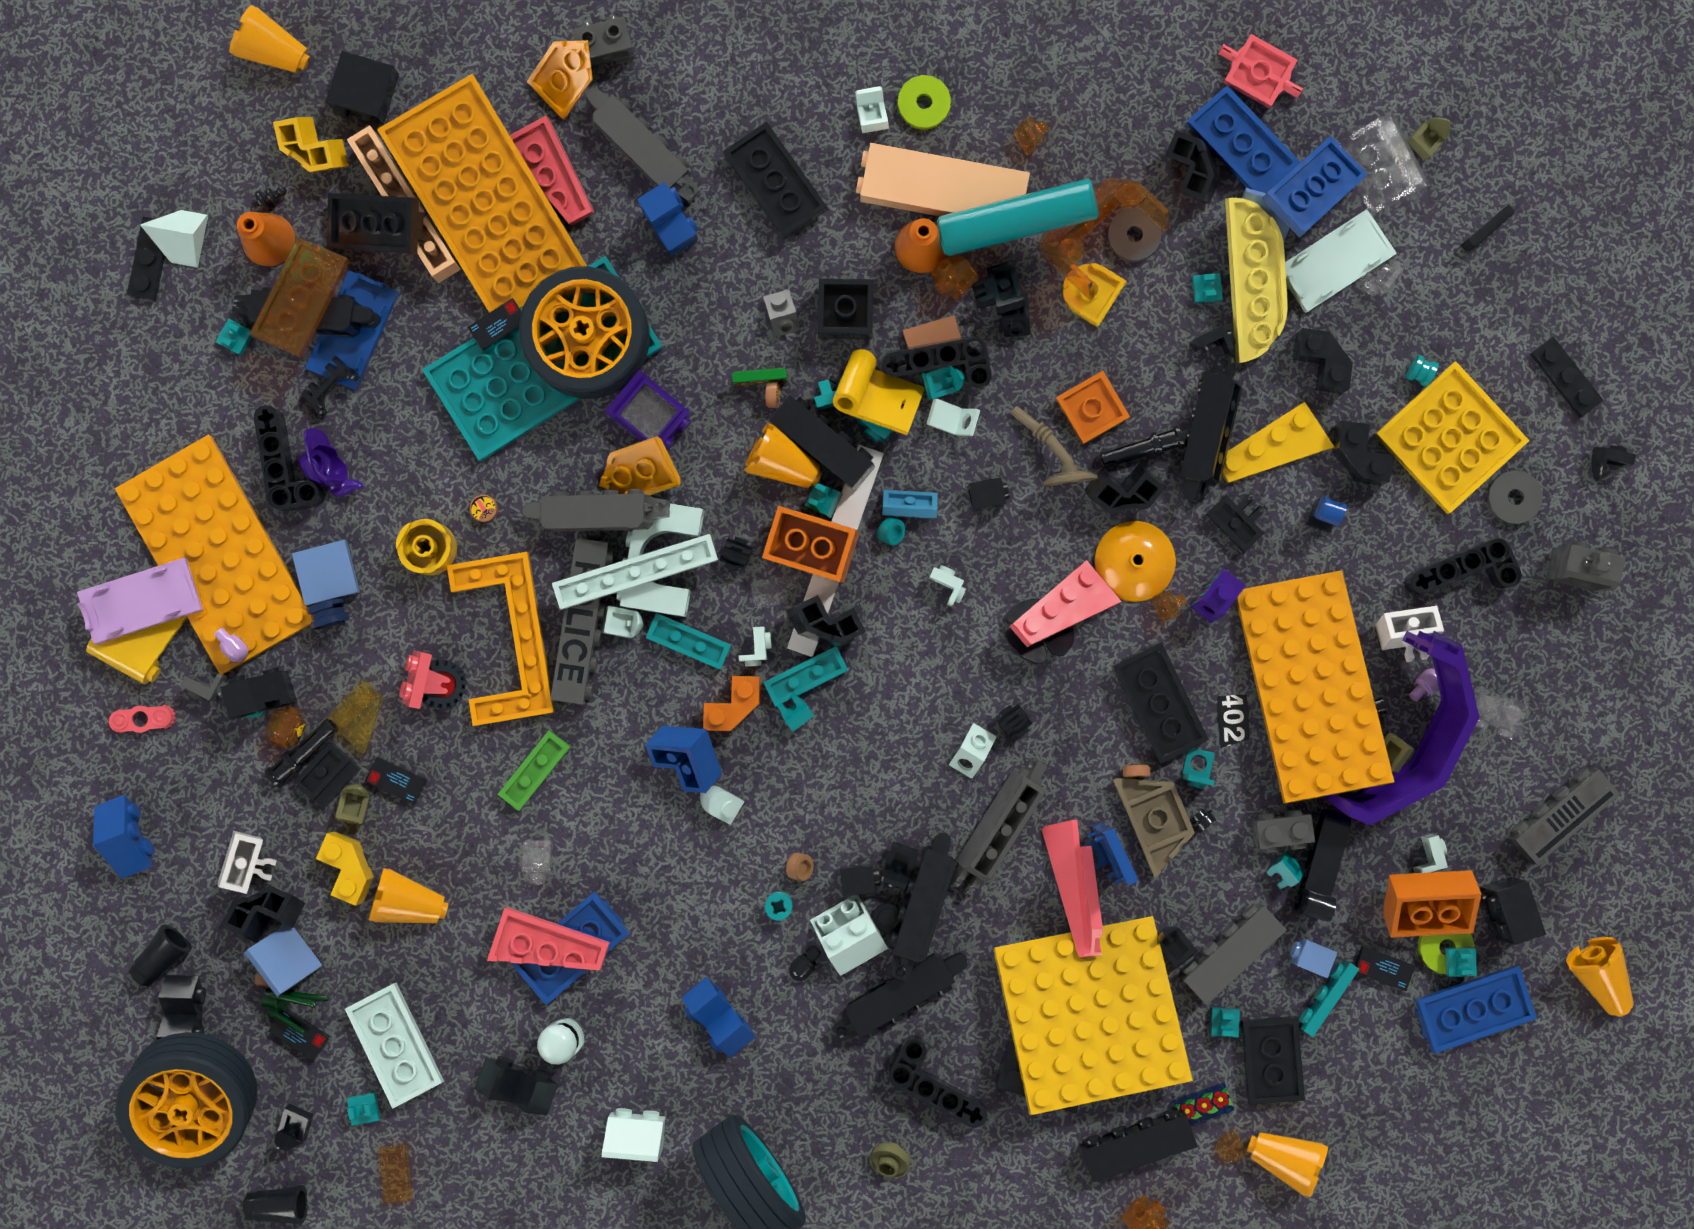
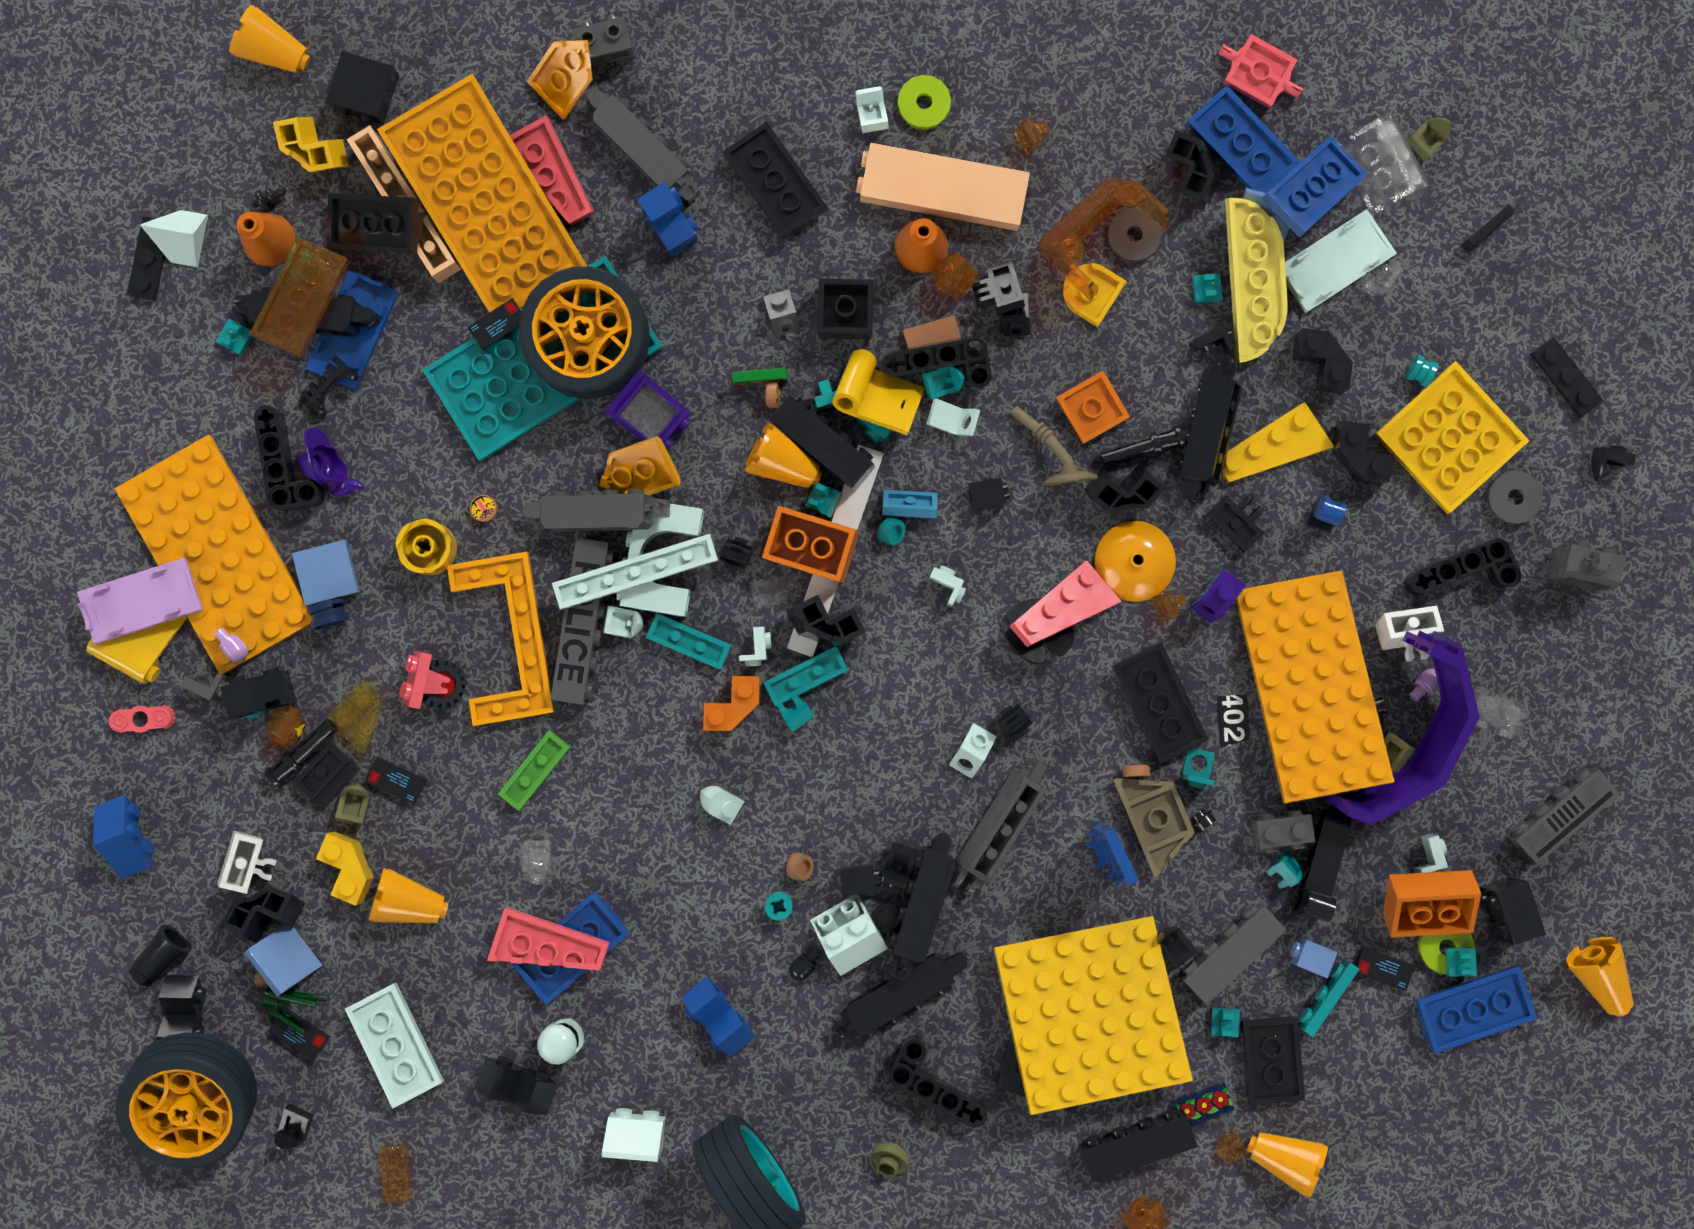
black plant [243,1185,308,1225] -> none
teal tile [347,1092,381,1126] -> none
blue brick [645,725,722,793] -> none
teal cylinder [937,178,1099,256] -> none
coral wedge [1042,820,1103,957] -> none

